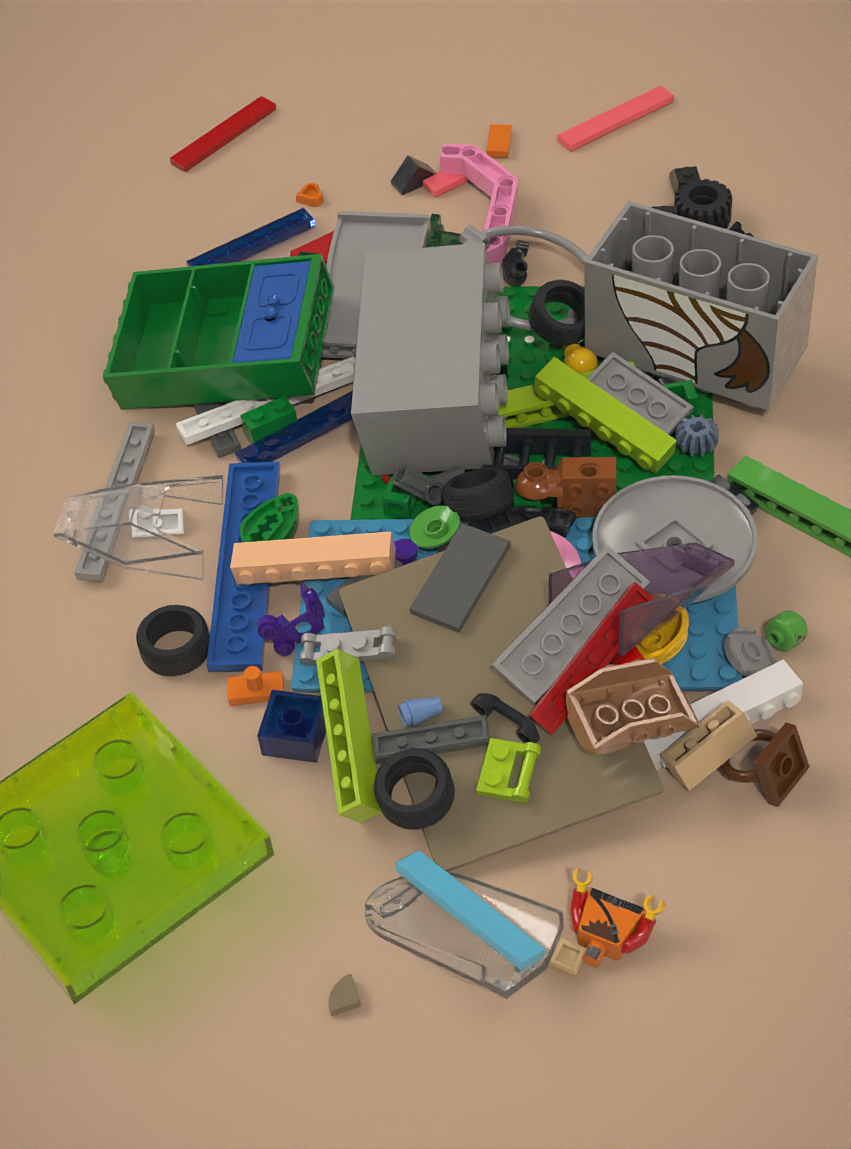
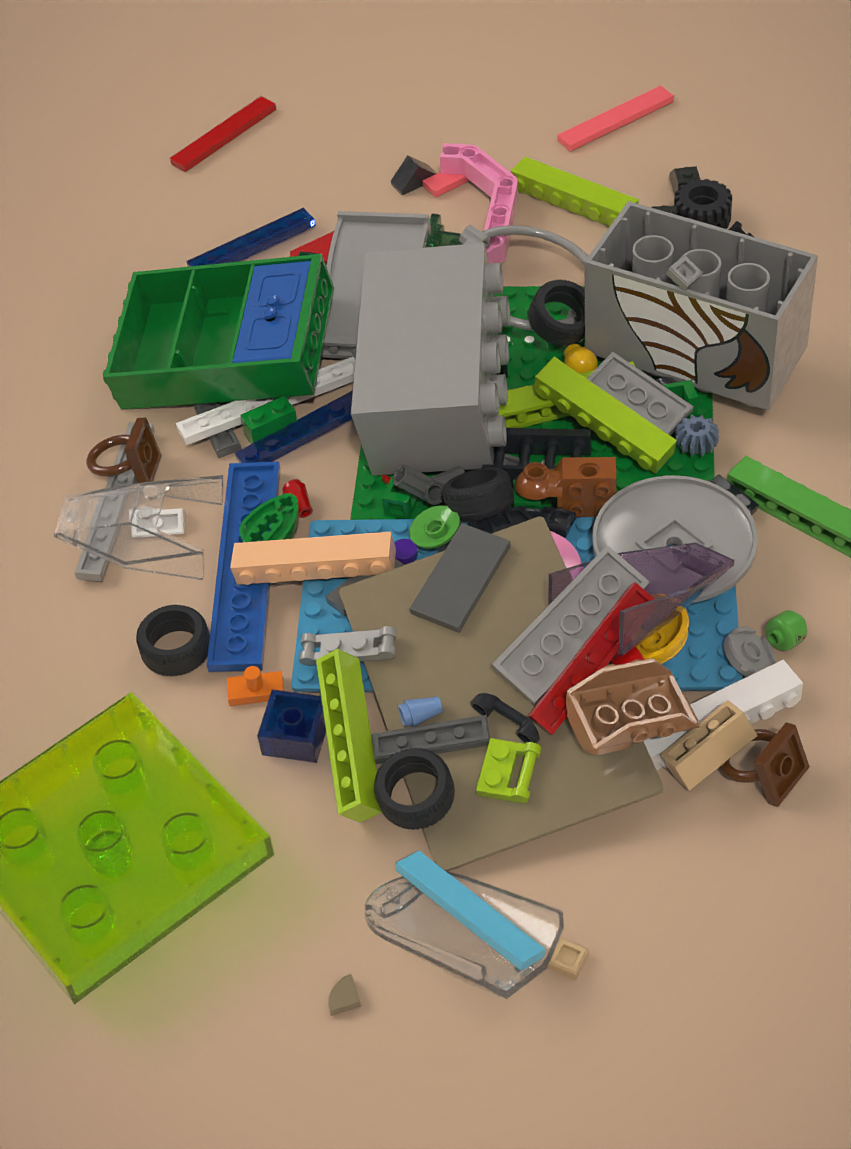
dark purple piece [257,584,325,656] -> none
orange tile [296,183,323,207] -> none
orange tile [486,124,512,158] -> none
black arm [502,240,530,285] -> none
torso [569,868,666,967] -> none
none -> reddish brown tile [86,417,162,489]
none -> red cone [282,479,313,518]
none -> lime brick [510,156,639,227]
none -> light grey tile [665,255,703,291]

